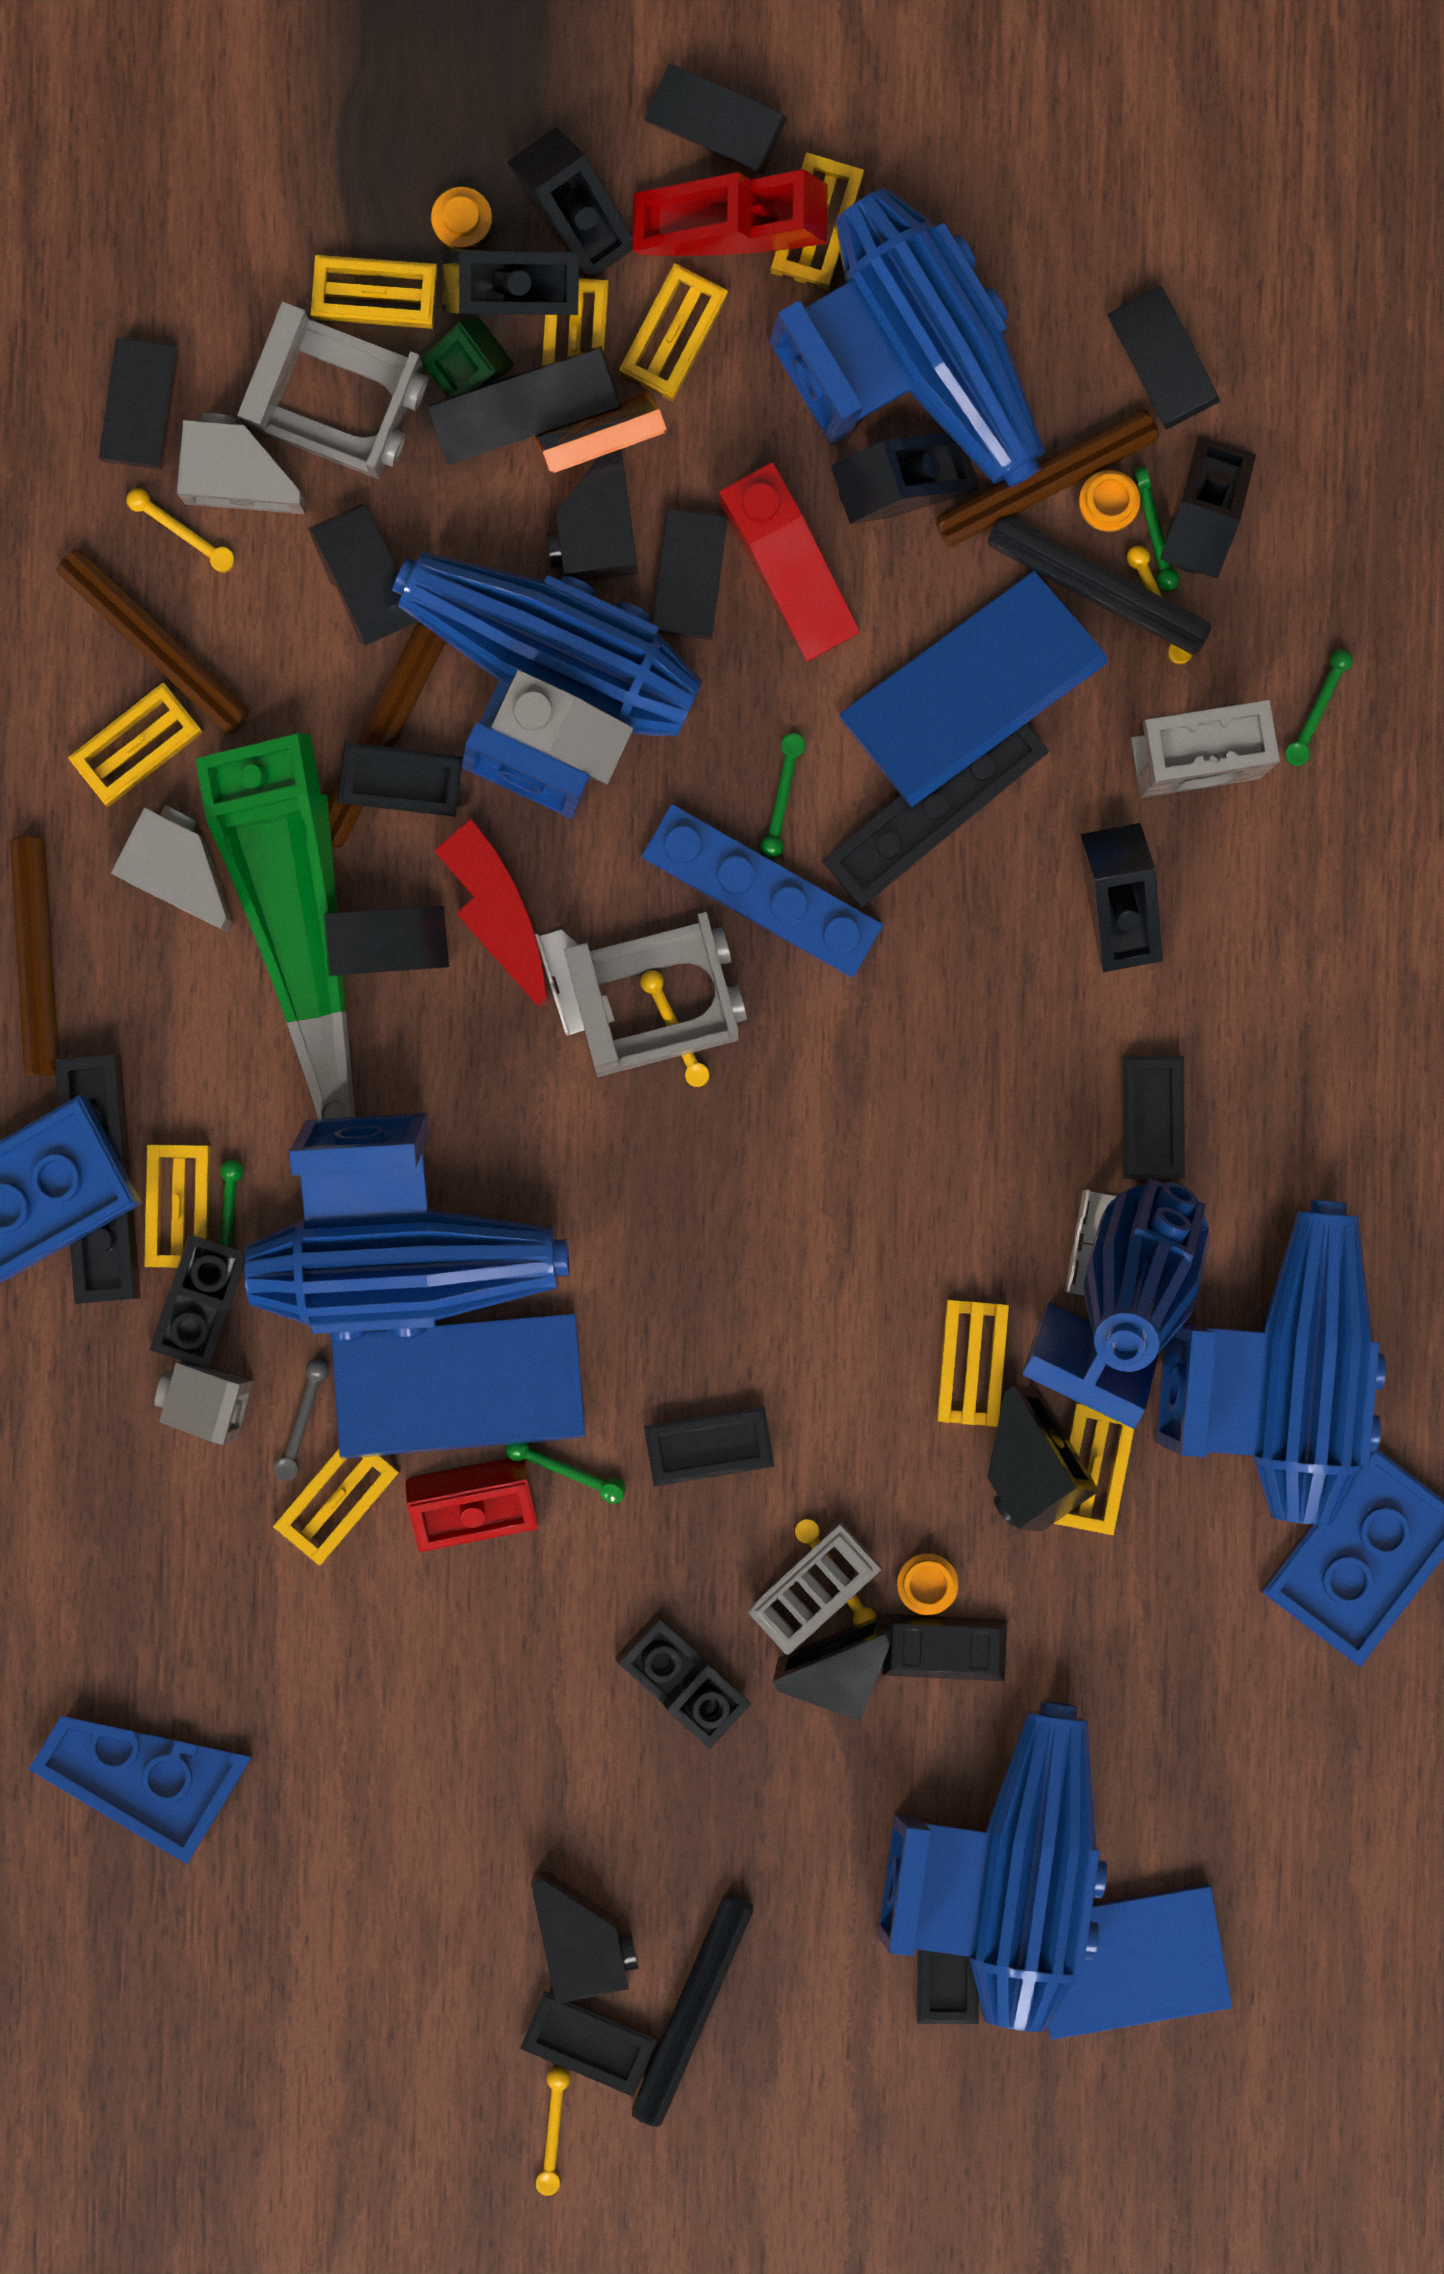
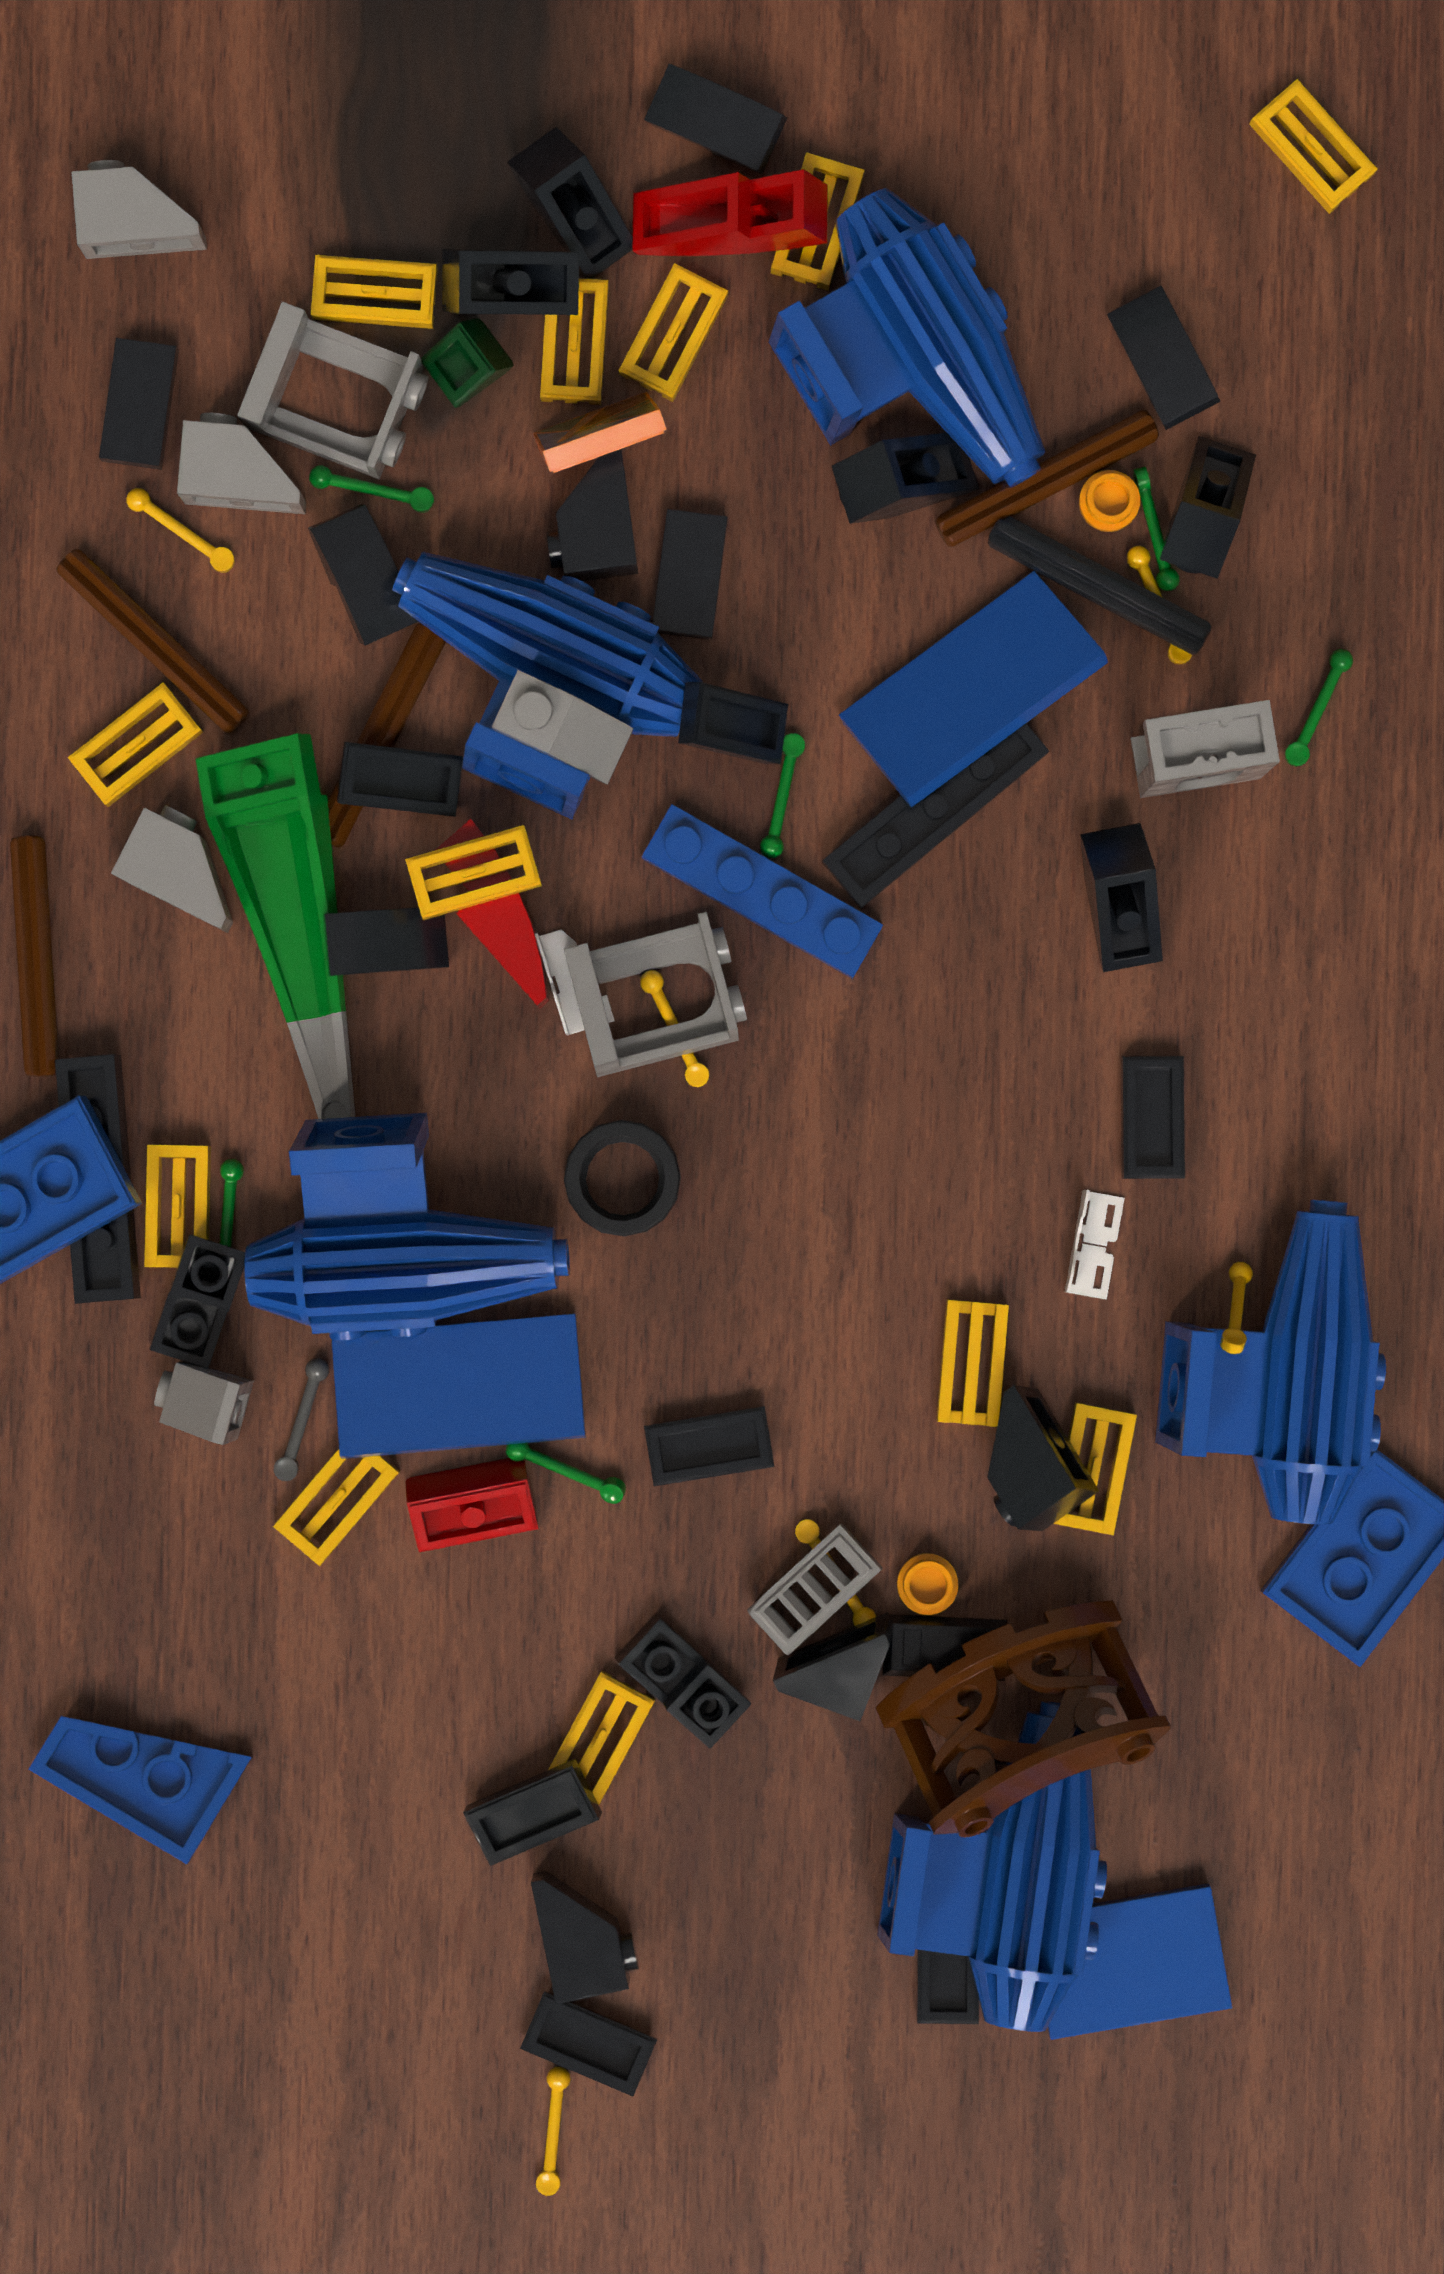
black tile [427,346,621,465] -> none
light orange plate [431,187,492,249] -> none
black axle [632,1893,753,2127] -> none
red slope [719,462,860,663] -> none
blue piece [1022,1177,1210,1429] -> none
none -> light grey slope [72,160,207,259]
none -> green hinge [309,465,434,513]
none -> yellow tile [405,825,542,920]
none -> black tile [463,1759,602,1866]
none -> yellow tile [547,1670,655,1805]
none -> black tyre [564,1120,681,1237]
none -> black tile [678,682,788,764]
none -> reddish brown fence [875,1600,1171,1838]
none -> yellow hinge [1220,1262,1253,1354]
none -> yellow tile [1249,79,1378,214]

